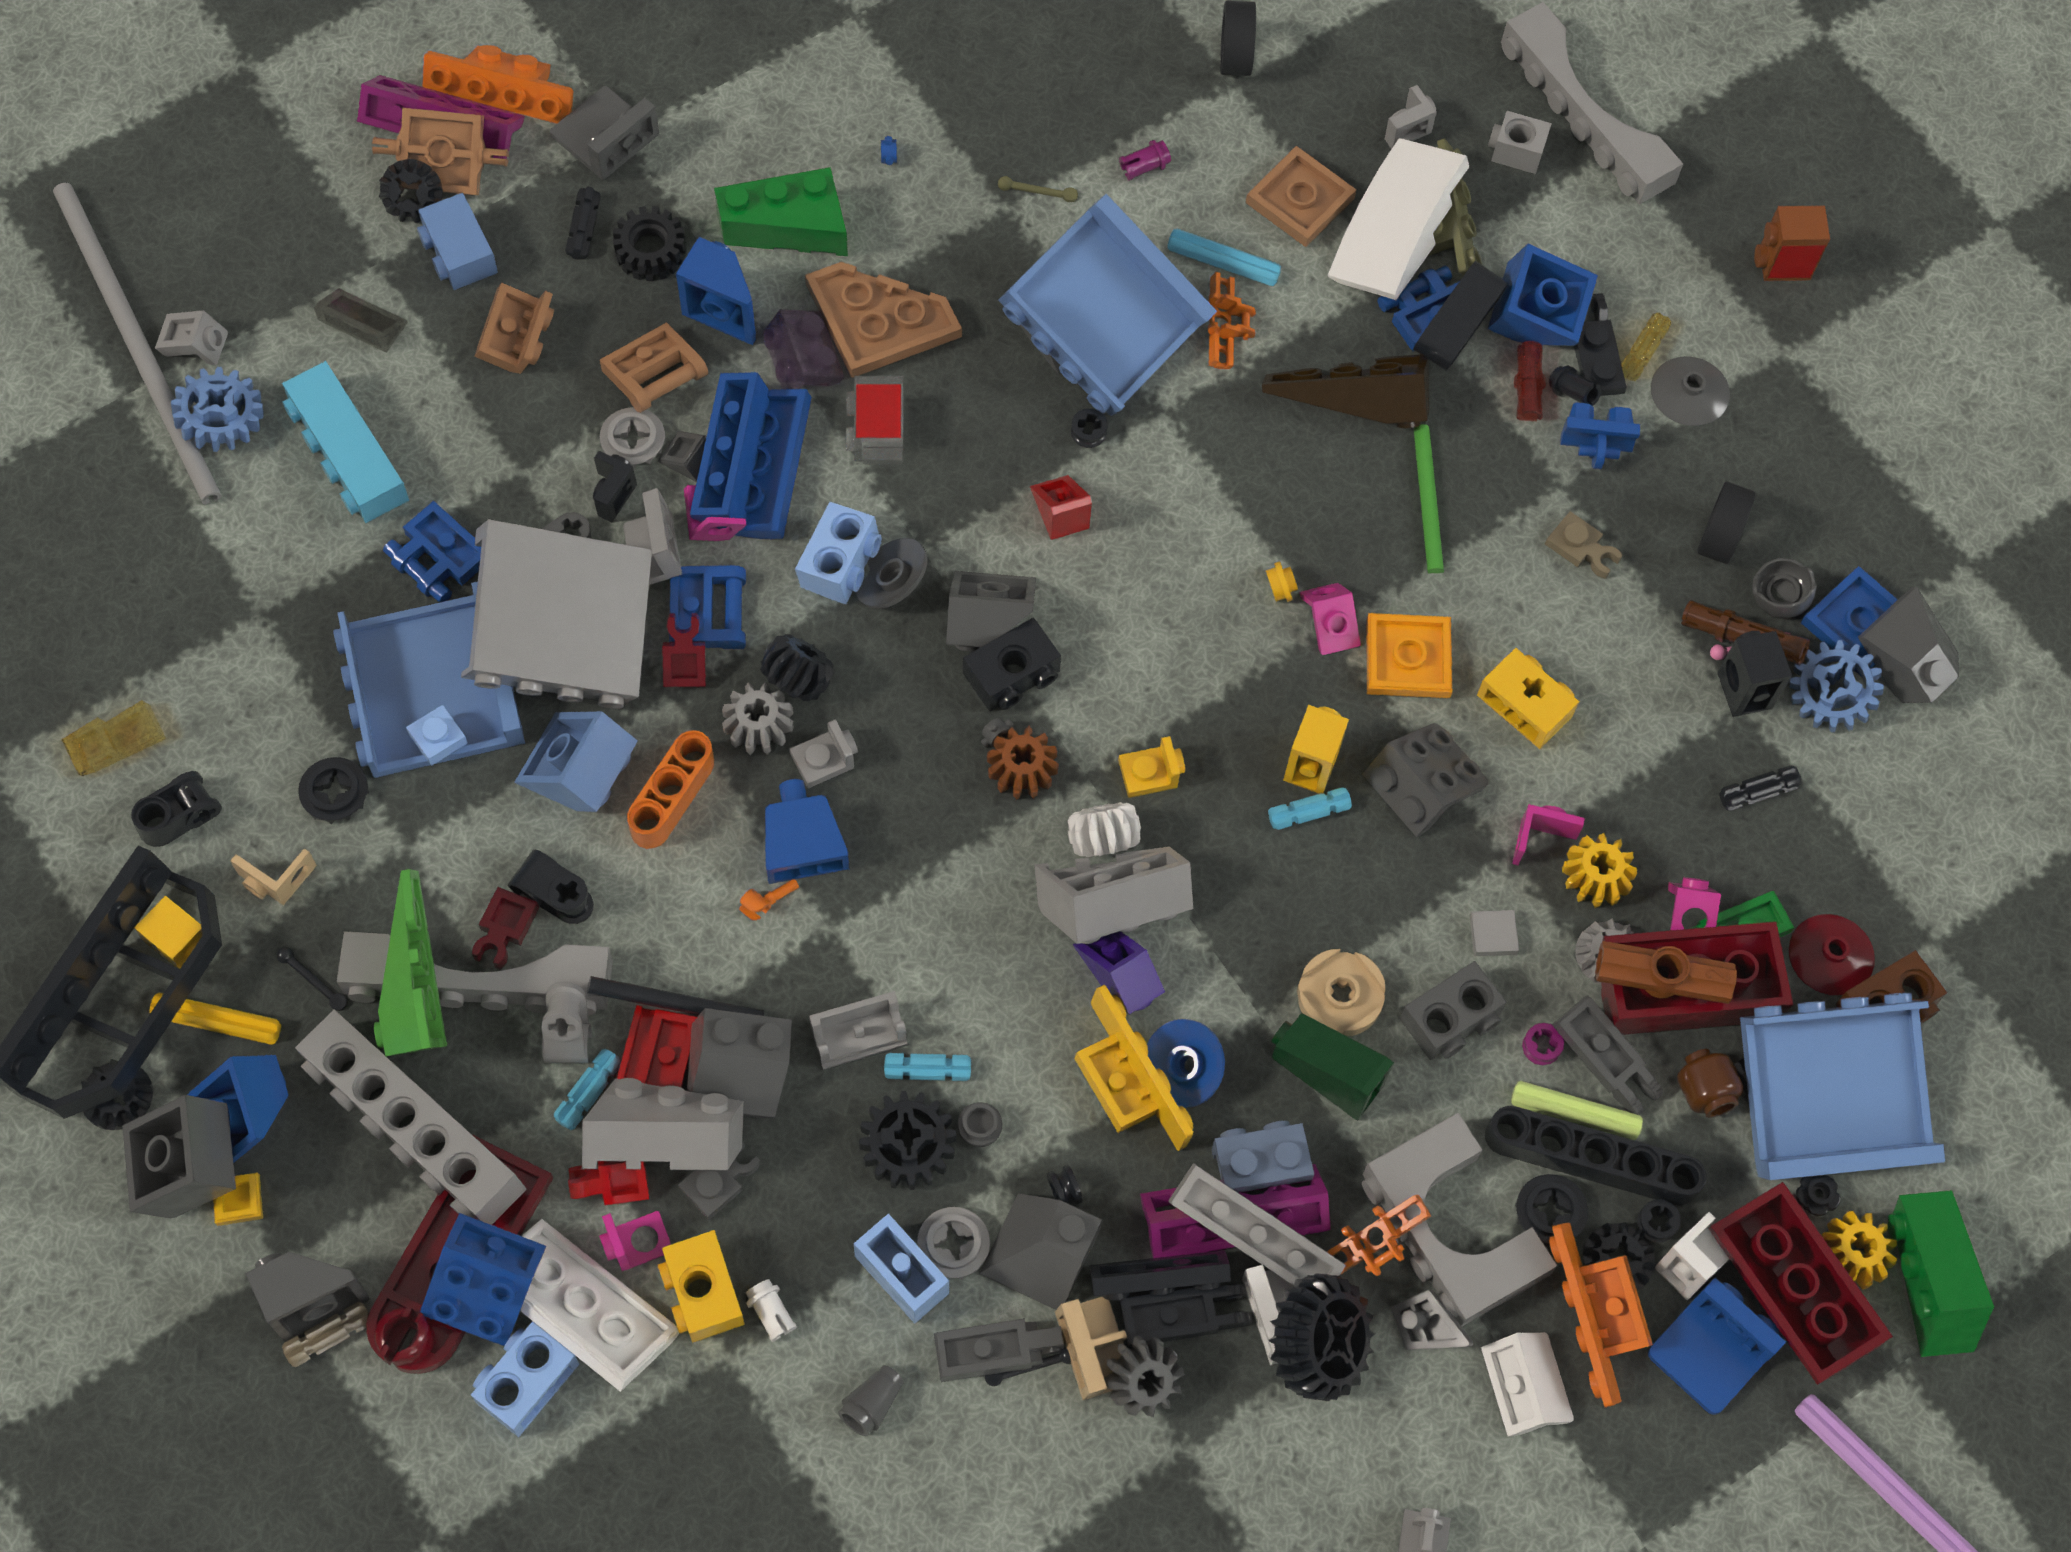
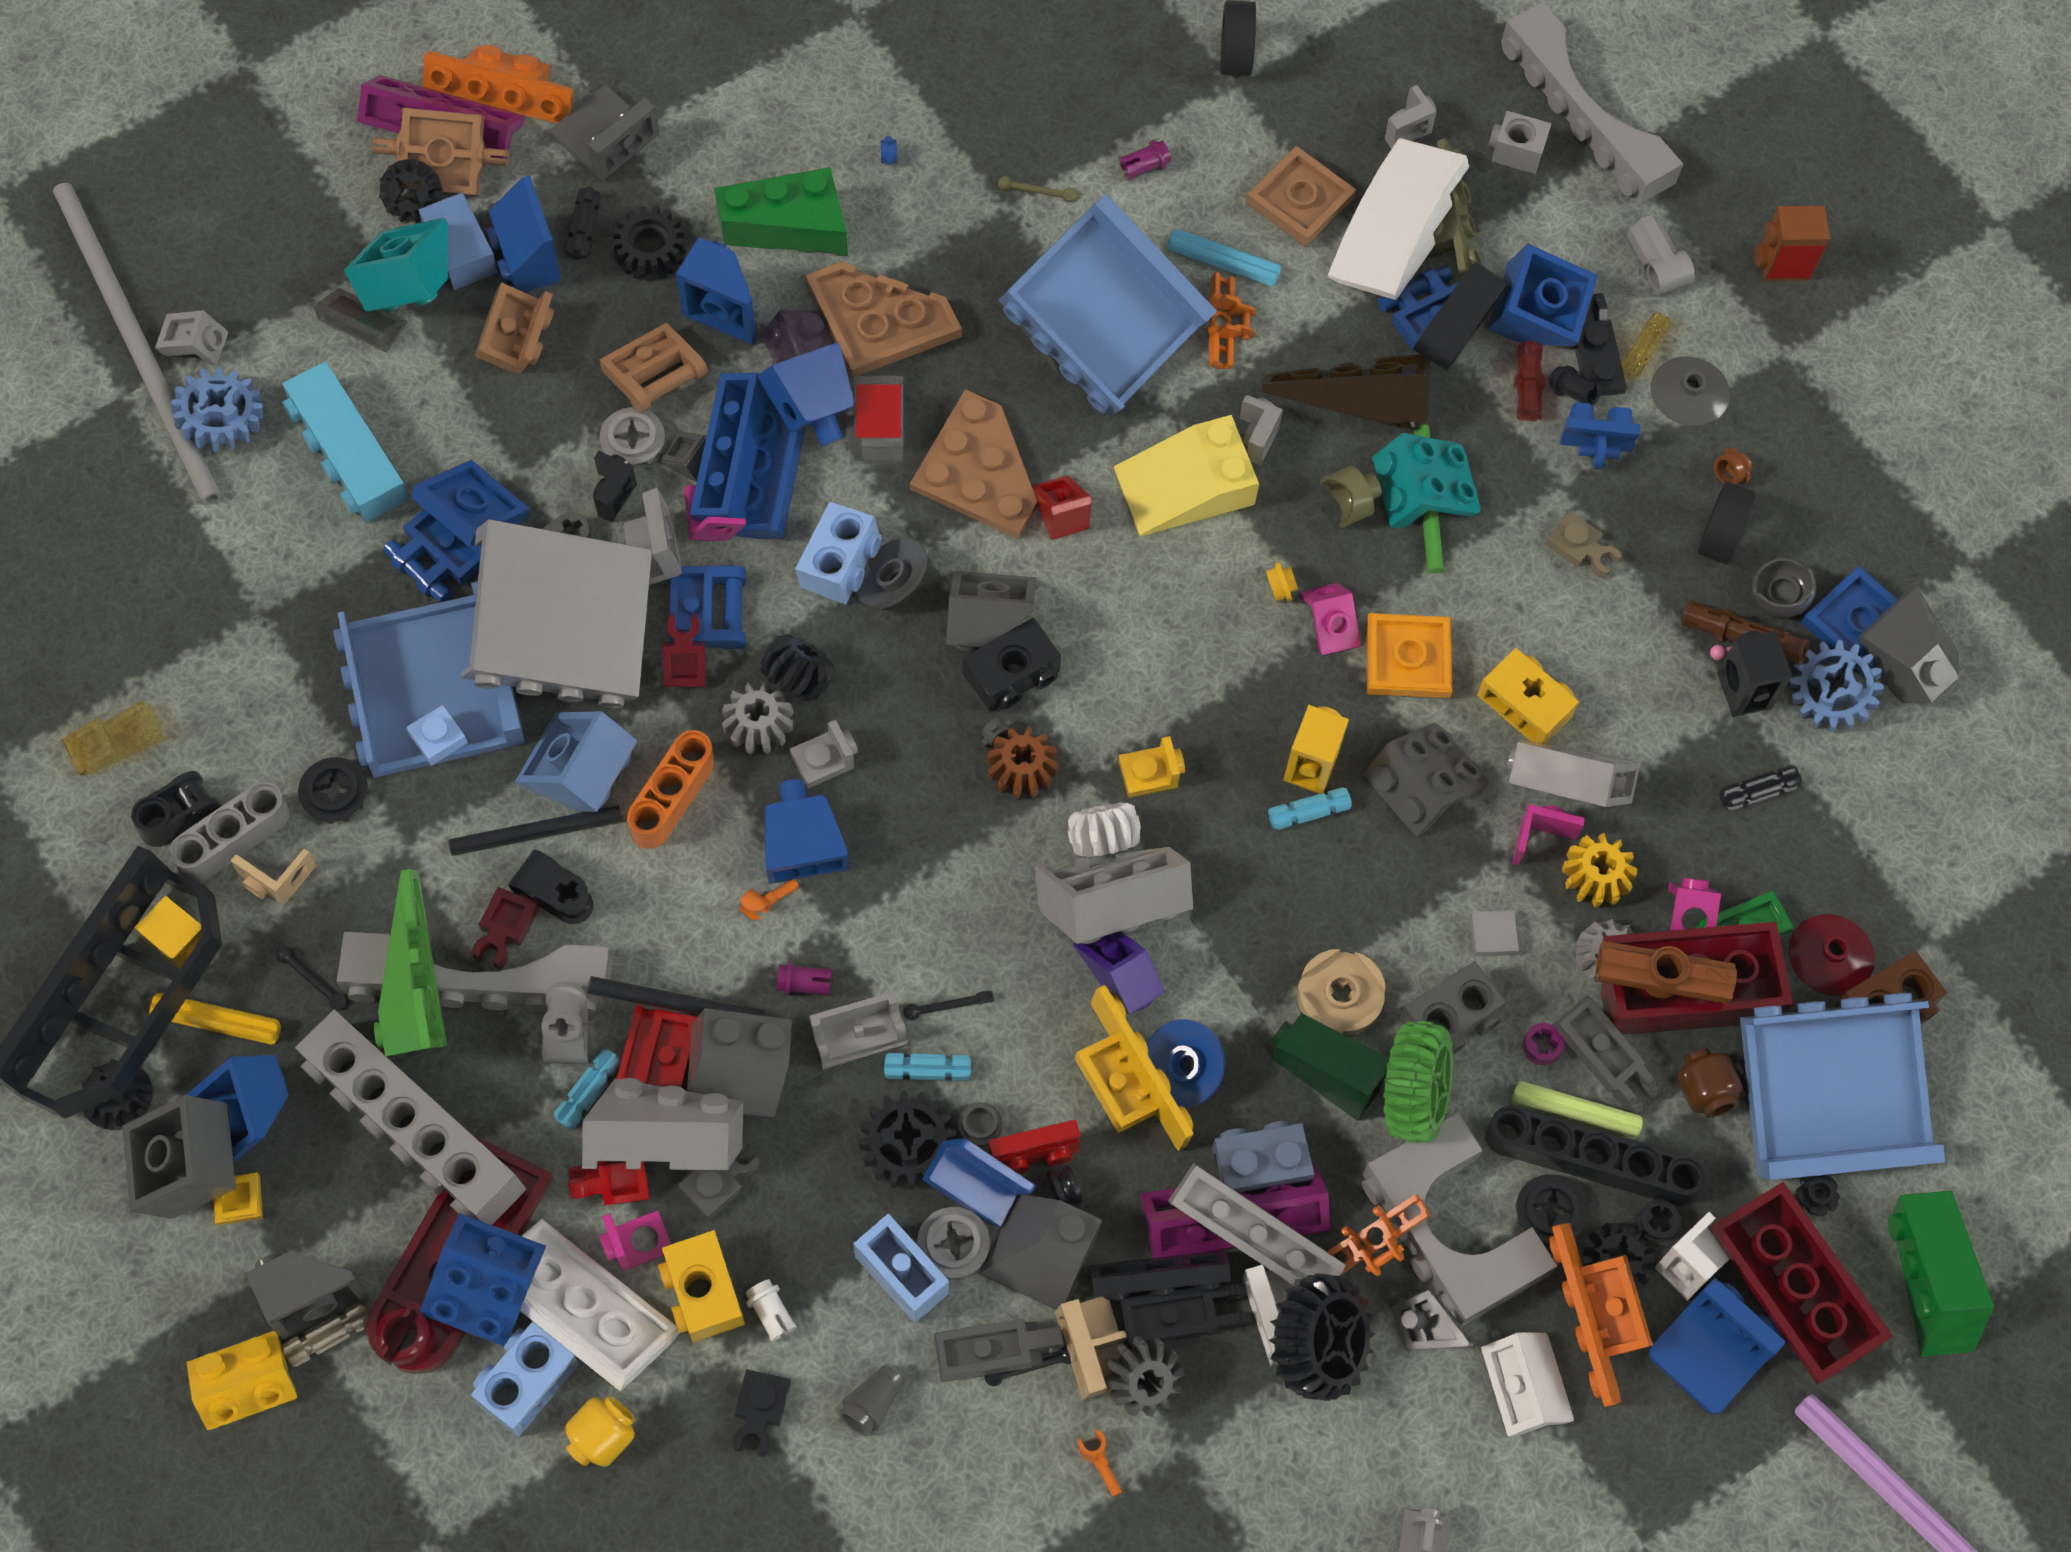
black bush [1071,409,1108,448] -> none
yellow gear [1821,1211,1897,1289] -> none
none -> light grey beam [169,782,290,882]
none -> yellow bracket [186,1331,297,1430]
none -> teal slope [344,218,448,312]
none -> blue plate [411,459,530,547]
none -> black bar [448,805,623,856]
none -> blue slope [486,175,561,292]
none -> yellow head [565,1395,635,1467]
none -> black plate [734,1369,792,1457]
none -> blue torso [757,342,854,447]
none -> magenta pin [776,961,832,996]
none -> black hinge [903,991,994,1020]
none -> medium nougat plate [910,389,1037,539]
none -> panel [922,1139,1035,1227]
none -> red plate [988,1119,1081,1175]
none -> orange hand [1078,1429,1122,1497]
none -> light yellow slope [1114,415,1259,537]
none -> light grey bracket [1240,395,1283,466]
none -> olive piece [1320,465,1382,528]
none -> teal bracket [1372,433,1481,528]
none -> bright green gear [1383,1020,1454,1144]
none -> light grey slope [1507,741,1641,807]
none -> light grey piece [1627,215,1695,295]
none -> dark orange plate [1714,448,1752,485]

